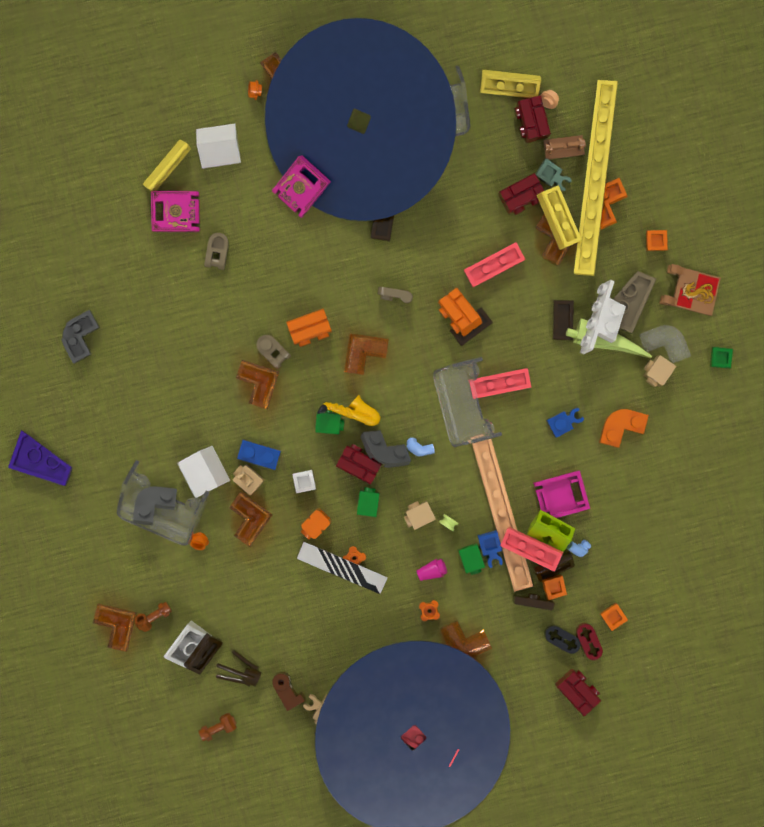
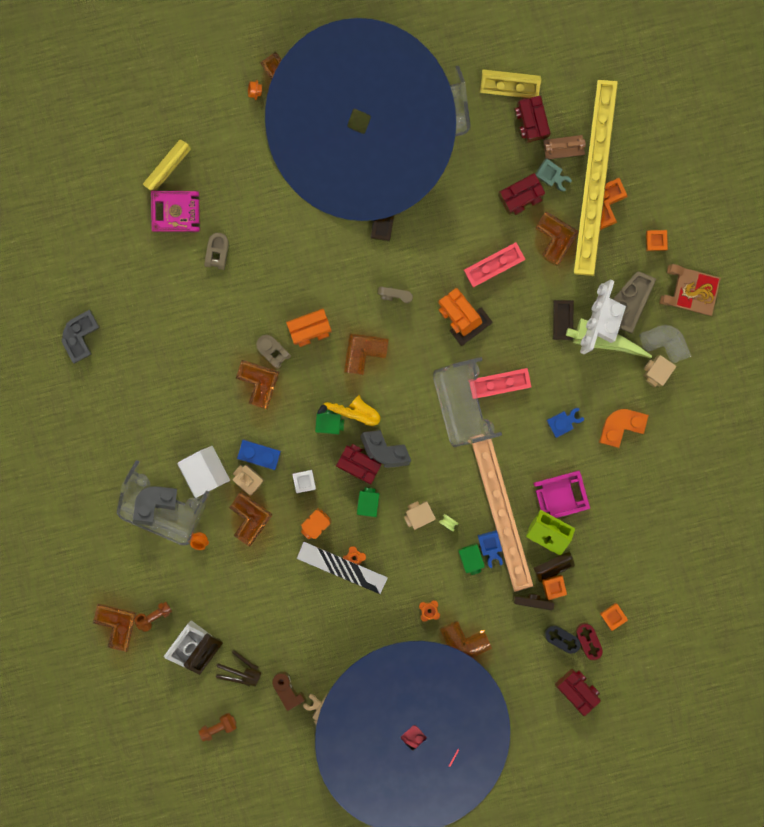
dark purple wing [8,430,73,486] -> none
white slope [196,124,241,169] -> none
dark pink container [272,155,331,218] -> none
light blue arm [406,437,435,457] -> none
dark pink cone [417,558,448,581] -> none
coral plate [500,527,564,572] -> none
light yellow slope [537,185,582,250] -> none
light nougat plate [540,90,559,109] -> none
light blue arm [566,540,591,557] -> none
green tile [710,347,733,369] -> none

